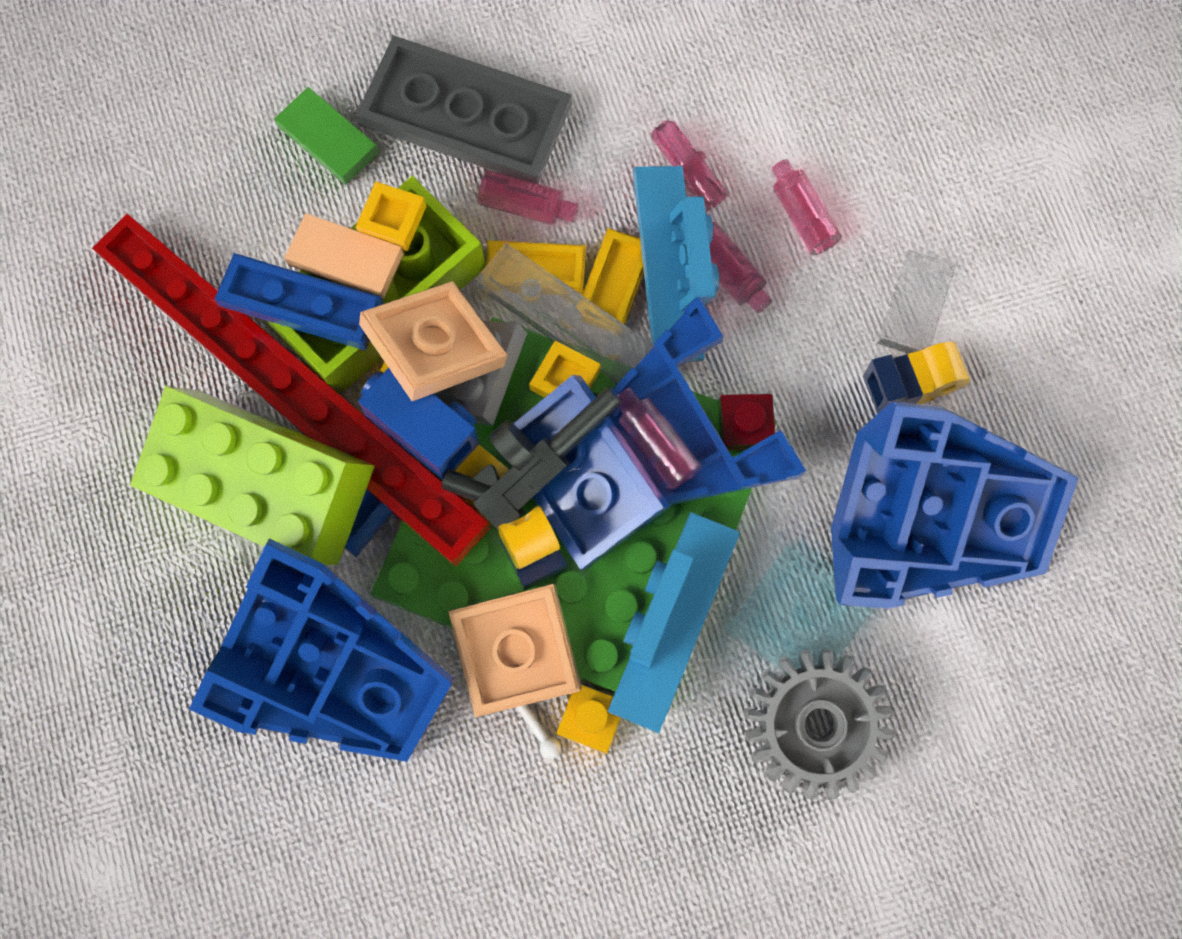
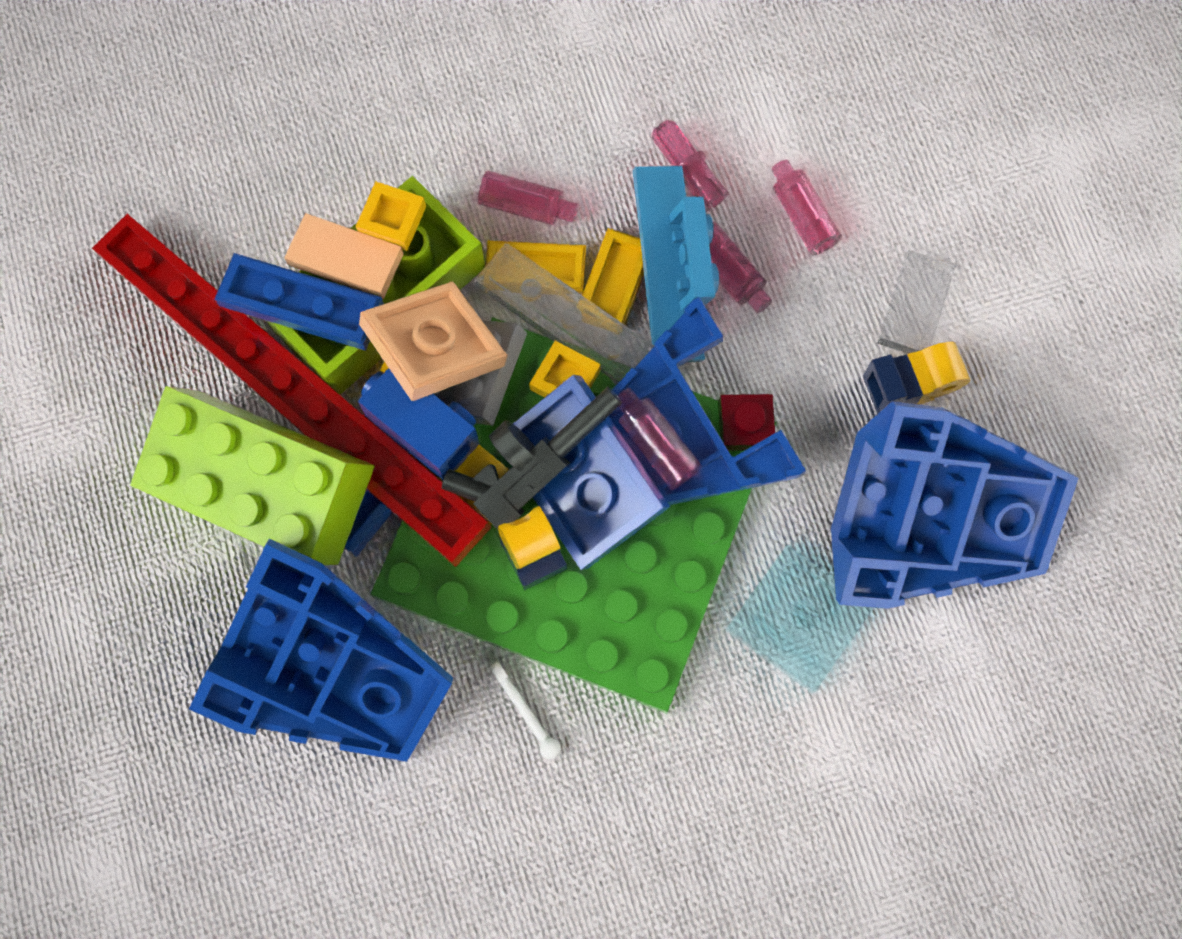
bright green tile [274,87,379,185] -> none
dark grey plate [356,35,572,186] -> none
light nougat tile [448,584,582,718] -> none
yellow plate [556,685,621,754] -> none
dark azure bracket [608,512,740,734] -> none
light grey gear [744,649,894,800] -> none

